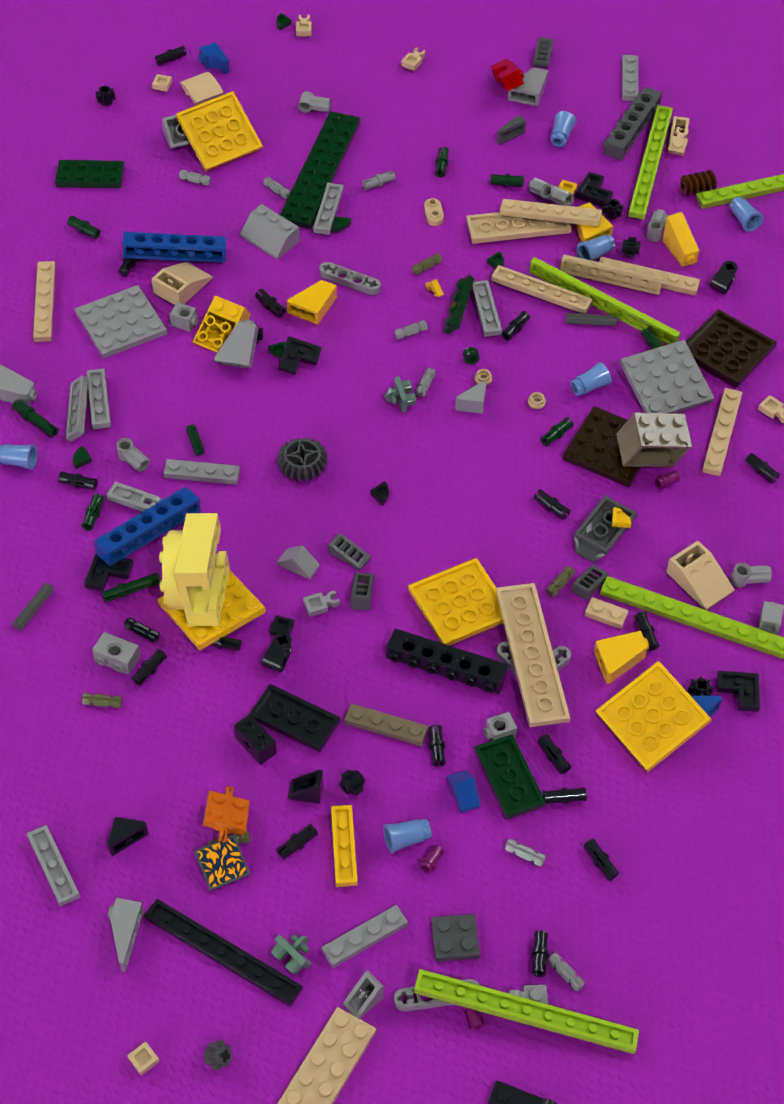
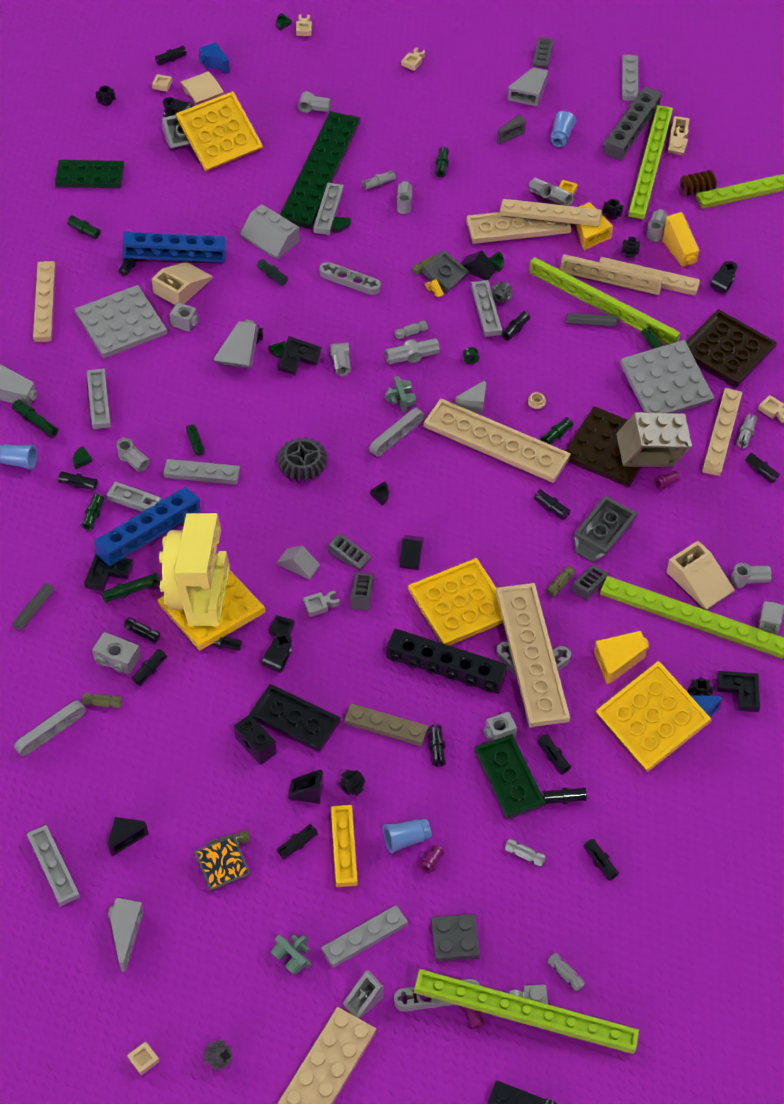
light grey plate [66,375,88,442] -> none
black tile [144,899,303,1007] -> none
light grey axle [179,169,211,186] -> none
yellow slope [193,295,251,353] -> none
orange plate [203,786,250,842] -> none
black pin [255,288,286,318] -> none
light grey axle [263,177,290,199] -> none
yellow slope [287,280,337,324] -> none
light grey axle [416,367,435,398] -> none
tan plate [424,198,444,226] -> none
dark green plate [443,275,474,335] -> none
blue slope [446,770,480,813] -> none
tan plate [475,369,492,385] -> none
red arch [490,58,525,92] -> none
dark green pin [490,174,524,187] -> none
tan plate [491,265,593,314] -> none
black pin [531,930,549,977] -> none
medium blue plant [570,362,612,397] -> none
black plate [576,172,613,206] -> none
medium blue plant [577,234,615,261] -> none
tan plate [585,597,629,629] -> none
yellow tile [612,507,631,528] -> none
black pin [634,611,659,651] -> none
medium blue plant [730,197,764,232] -> none
none -> light grey beam [14,701,86,757]
none -> black piece [163,97,193,117]
none -> pin [257,259,288,286]
none -> light grey piece [330,342,351,376]
none -> light grey beam [369,408,424,457]
none -> light grey piece [385,339,440,364]
none -> light grey piece [397,181,412,214]
none -> black slope [399,535,424,570]
none -> dark grey tile [422,250,469,293]
none -> tan plate [423,399,571,483]
none -> black slope [461,250,496,281]
none -> dark grey gear [492,281,513,303]
none -> light grey pin [737,414,757,448]

